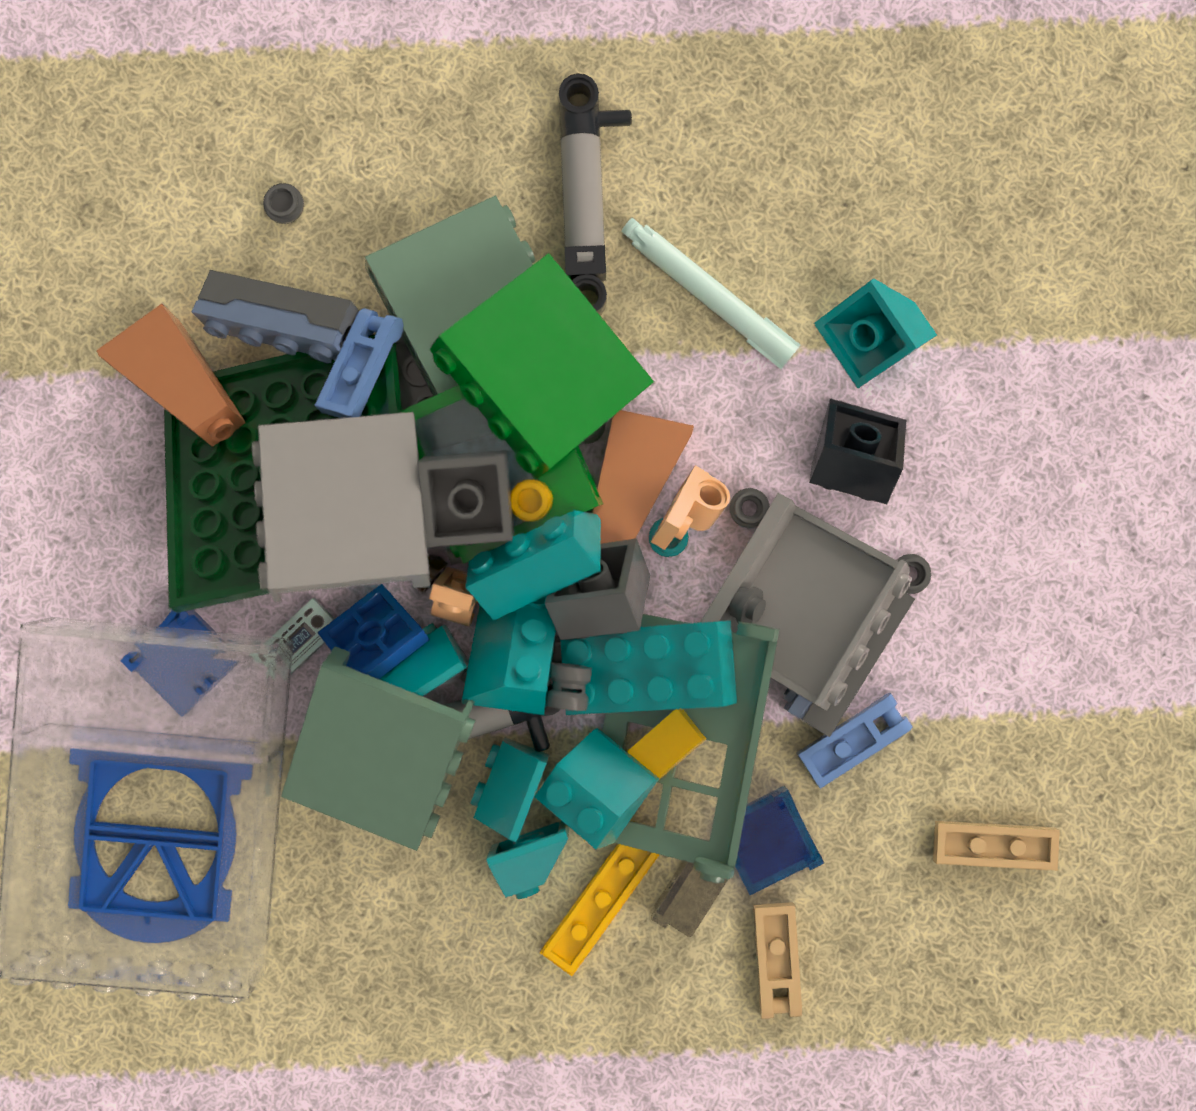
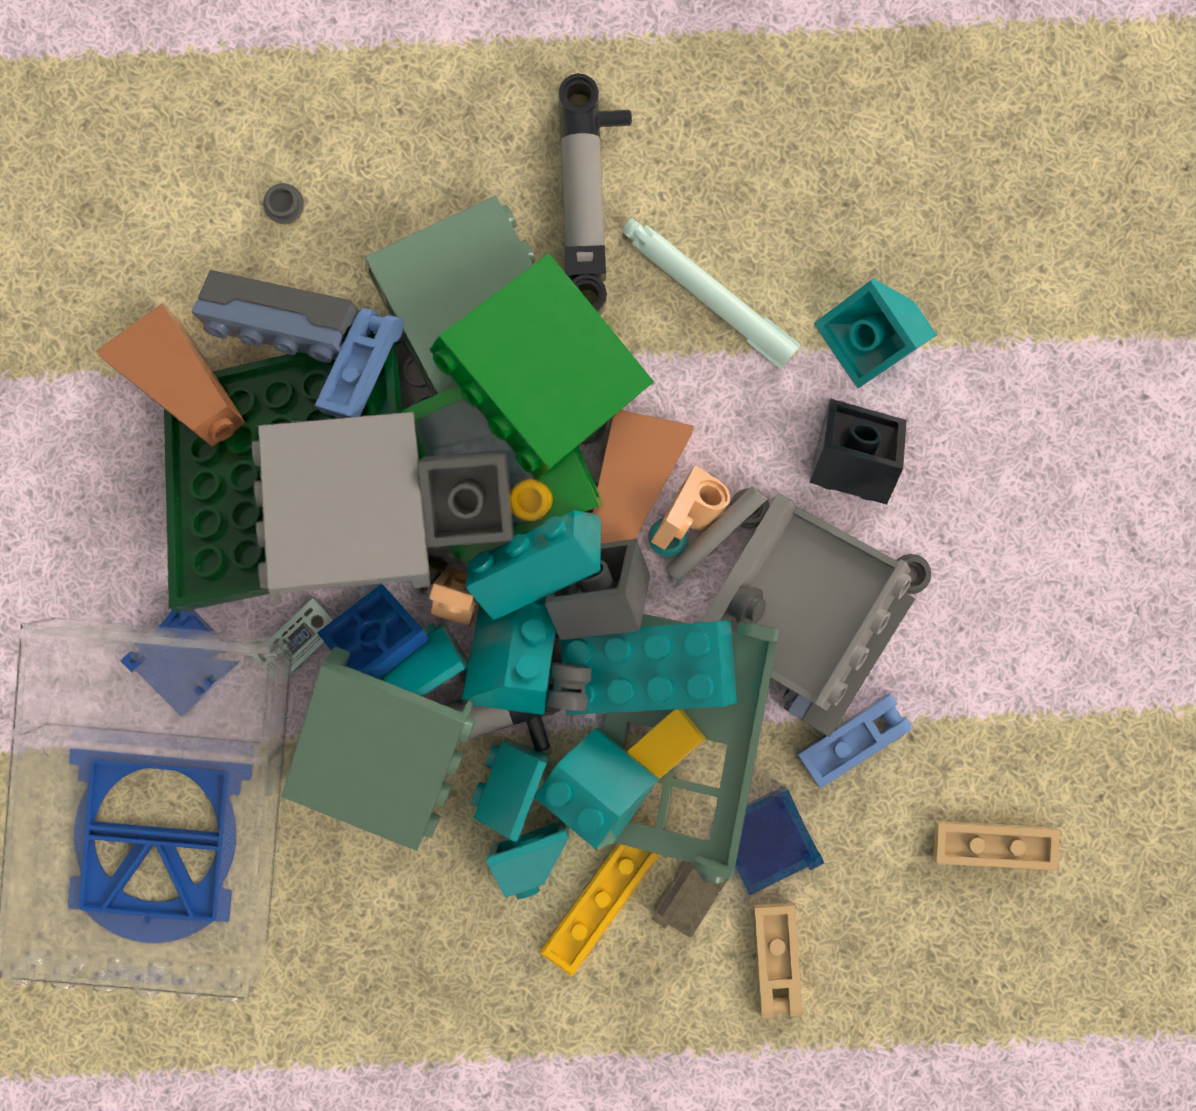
none -> light grey piece [666,485,767,581]

